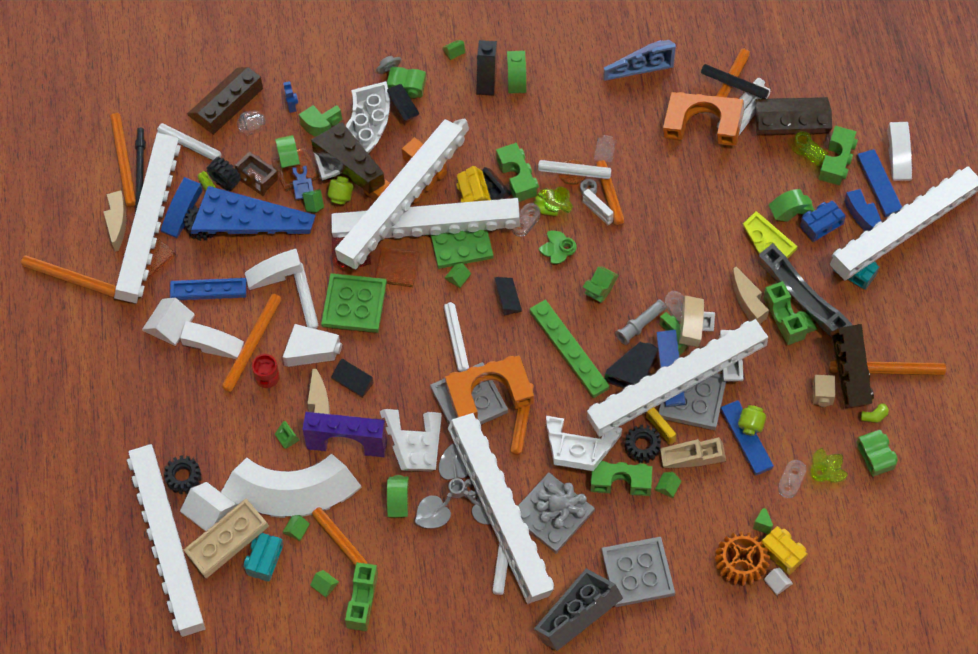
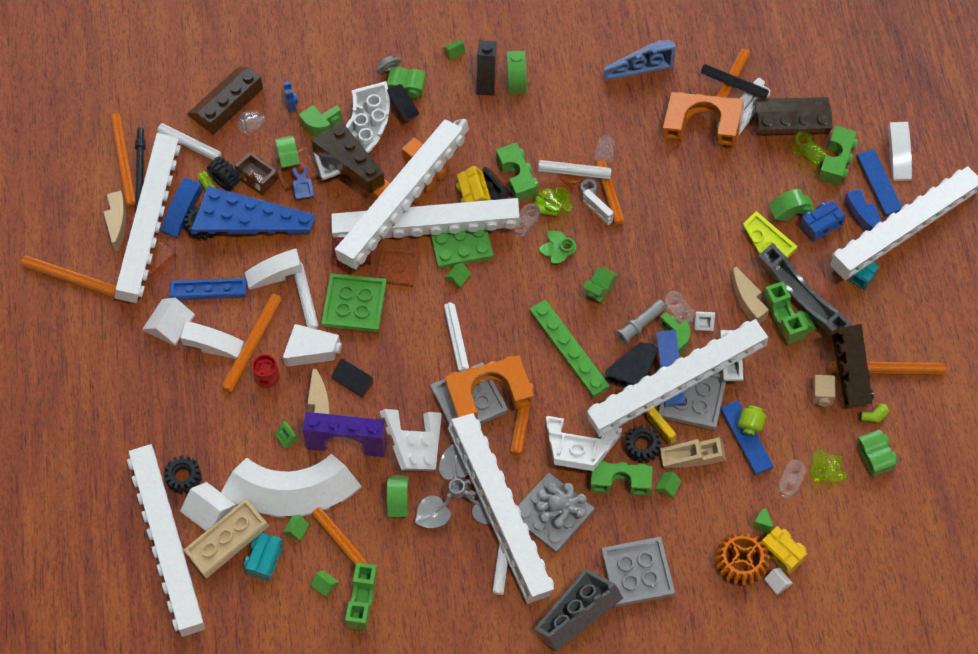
bright green slope [302,189,324,212] -> none
lime head [328,176,353,204] -> none
black slope [494,277,522,316] -> none
tan slope [679,295,704,347] -> none

